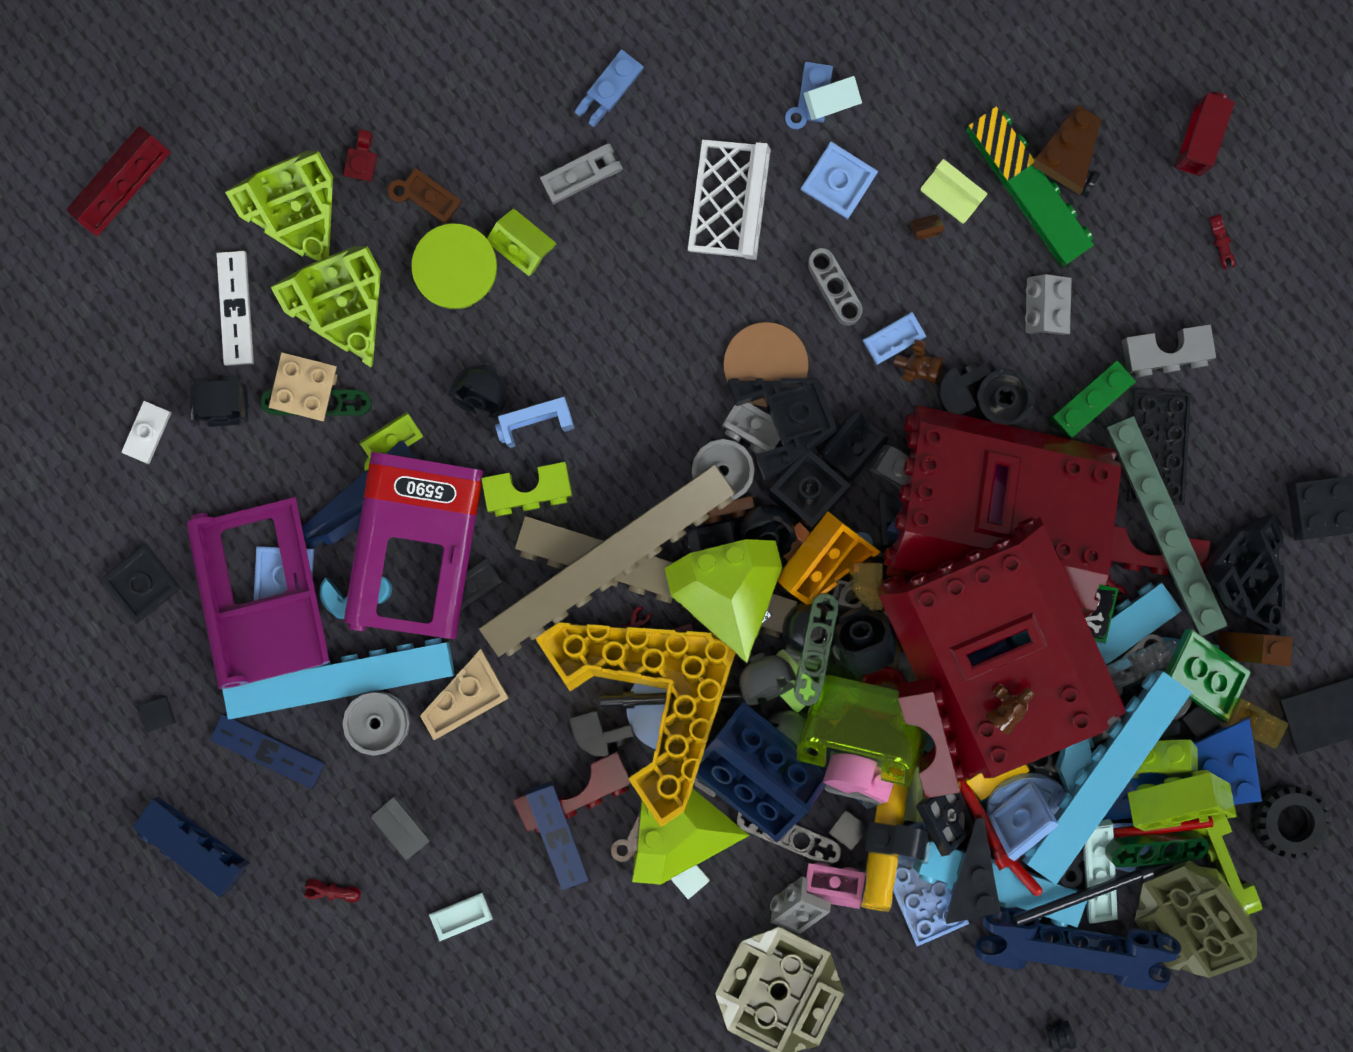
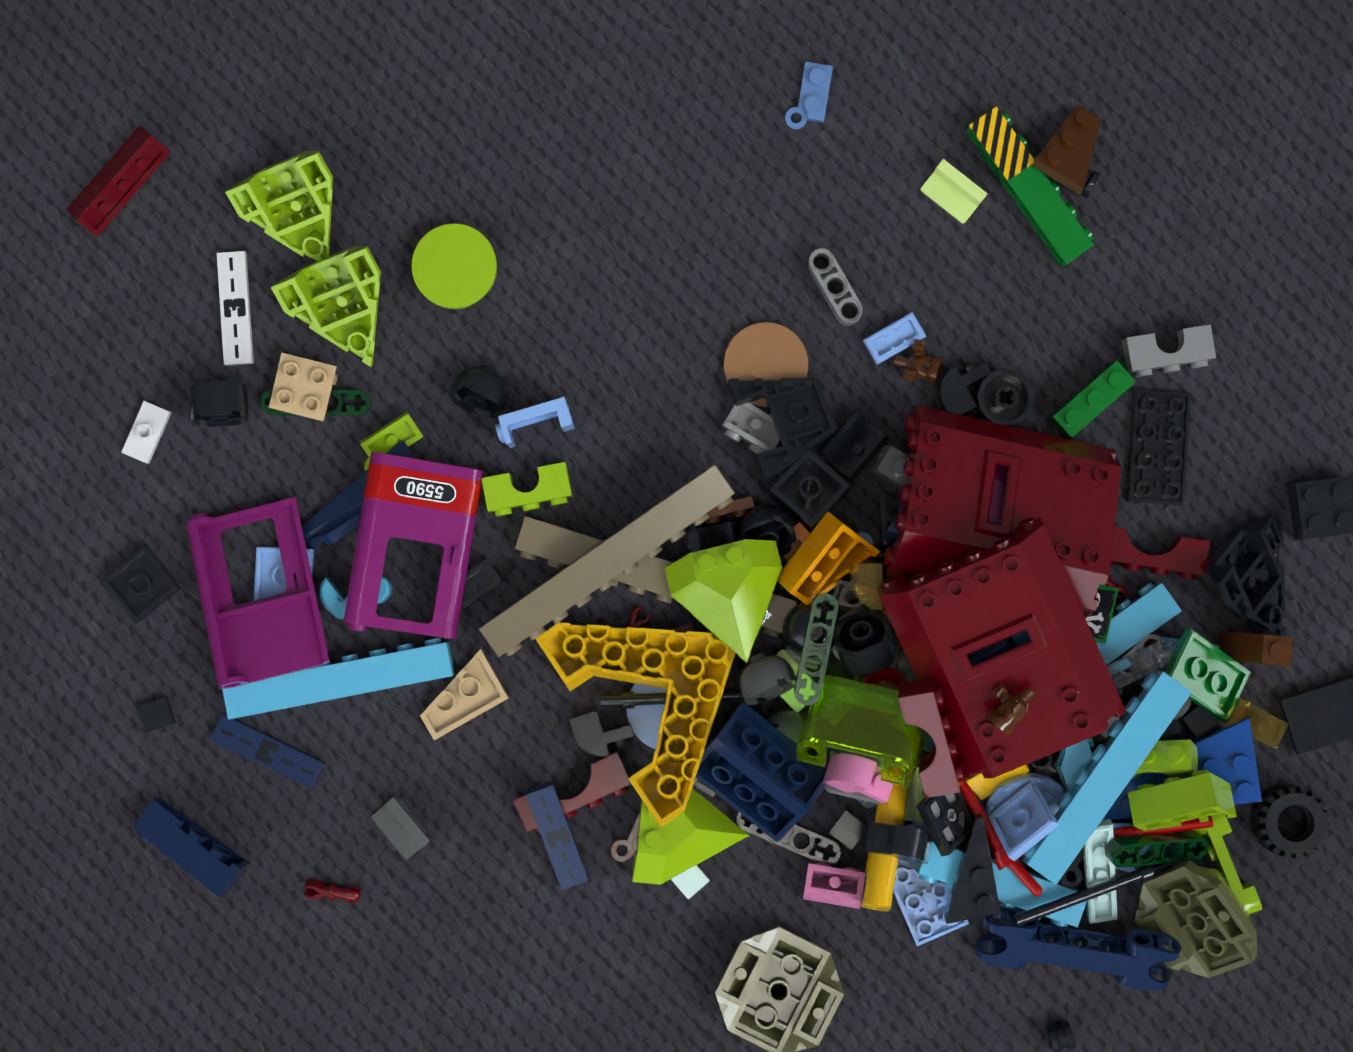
dark red plate [343,129,378,182] -> none
light grey wheel [343,691,411,756] -> none
reddish brown hinge [388,168,462,225] -> none
light aqua tile [429,893,493,941] -> none
lime panel [487,209,556,276] -> none
light grey plate [540,144,623,205] -> none
medium blue hinge [575,49,644,127] -> none
white fence [688,140,771,260] -> none
light grey wheel [691,439,755,500] -> none
light grey bracket [770,876,831,934] -> none
light blue tile [800,142,878,220] -> none
light aqua tile [803,76,862,120] -> none
reddish brown slope [910,214,945,241] -> none
light grey bracket [1025,274,1071,335] -> none
sand green plate [1106,416,1228,636] -> none
dark red window [1174,92,1235,177] -> none
dark red piece [1209,214,1235,270] -> none

